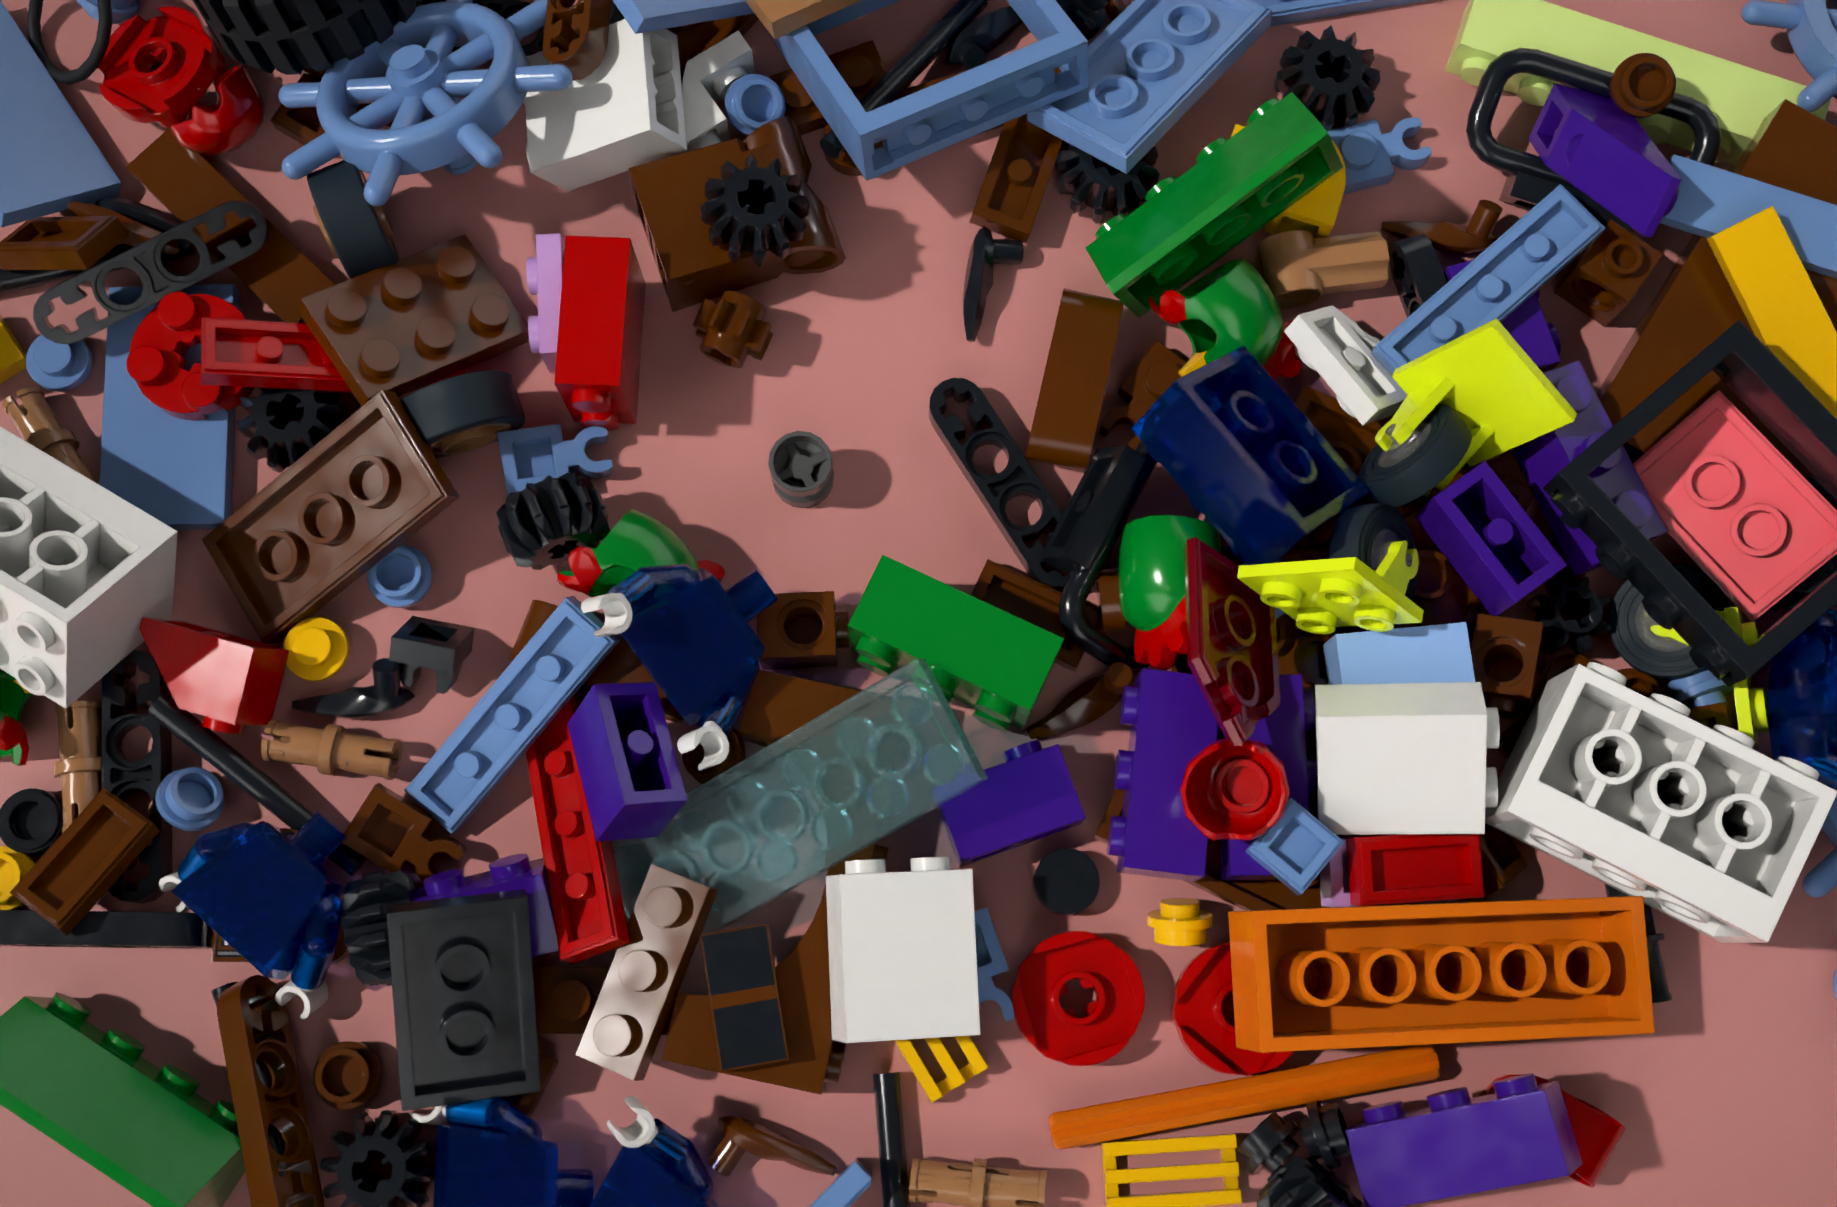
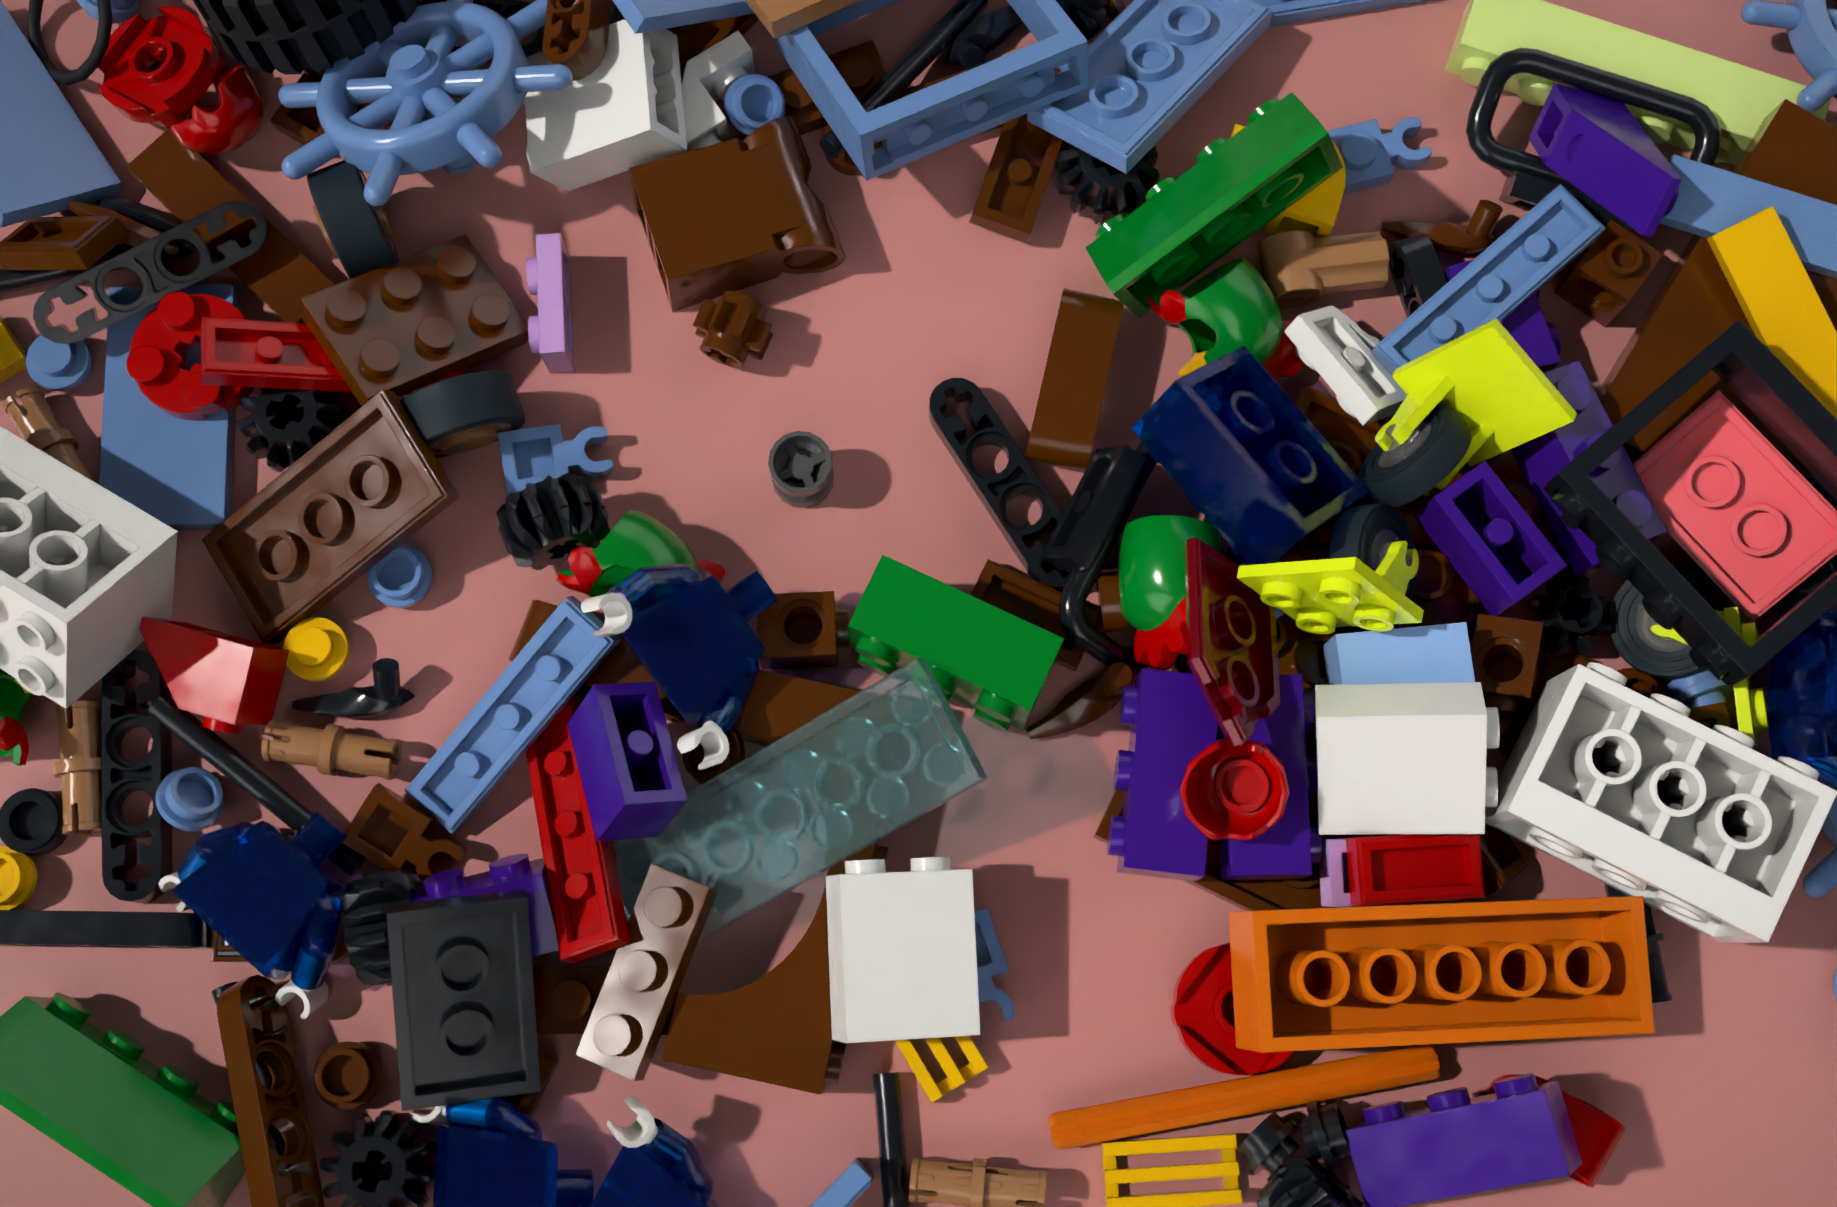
reddish brown tile [9,788,160,936] -> none
black tile [389,616,474,694] -> none
red brick [554,235,646,431] -> none
black tile [700,923,790,1072] -> none
black gear [701,152,810,268] -> none
reddish brown bar [707,1116,837,1177] -> none
dark purple brick [934,740,1086,868] -> none
black bar [963,226,1024,342] -> none
red plate [1011,931,1145,1066] -> none
black tile [1033,848,1100,915] -> none
reddish brown plate [1100,341,1206,450] -> none
yellow plate [1147,898,1213,946] -> none
medium blue tile [1245,798,1344,896] -> none
black gear [1274,25,1381,131] -> none
reddish brown plate [1610,53,1676,118] -> none

